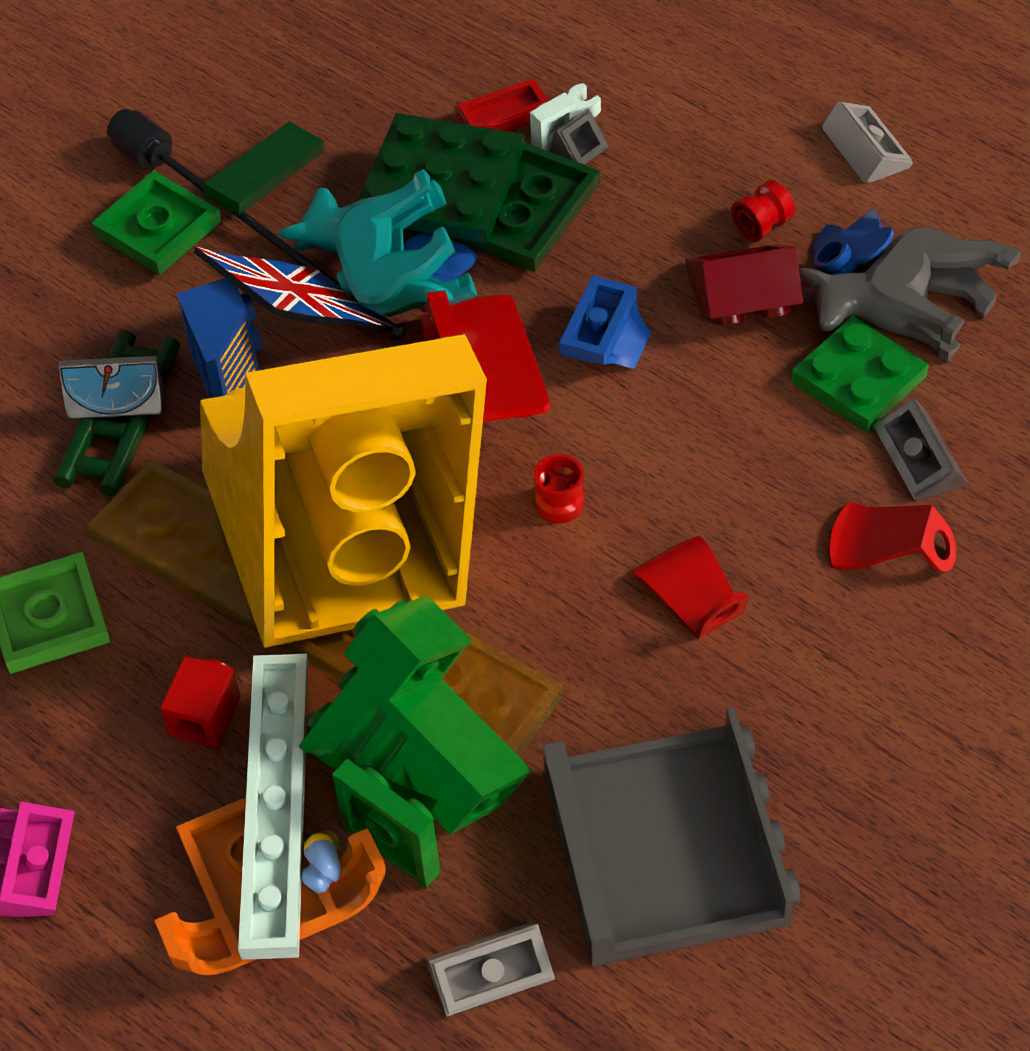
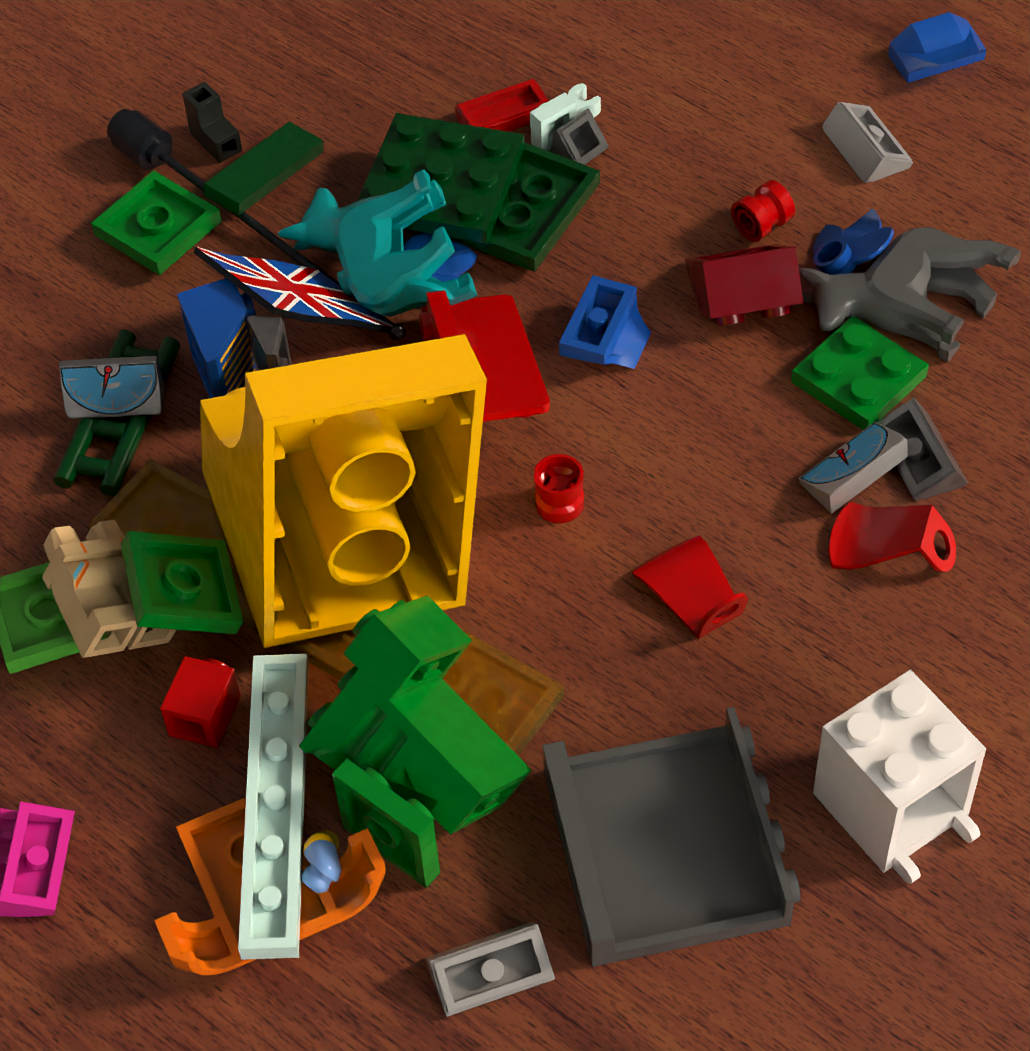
none -> tan hips [42,520,176,658]
none -> green plate [121,531,244,634]
none -> pearl dark grey piece [182,81,242,163]
none -> flat silver slope [247,315,292,371]
none -> slope [799,422,908,514]
none -> white container [813,669,986,884]
none -> blue slope [888,12,986,83]

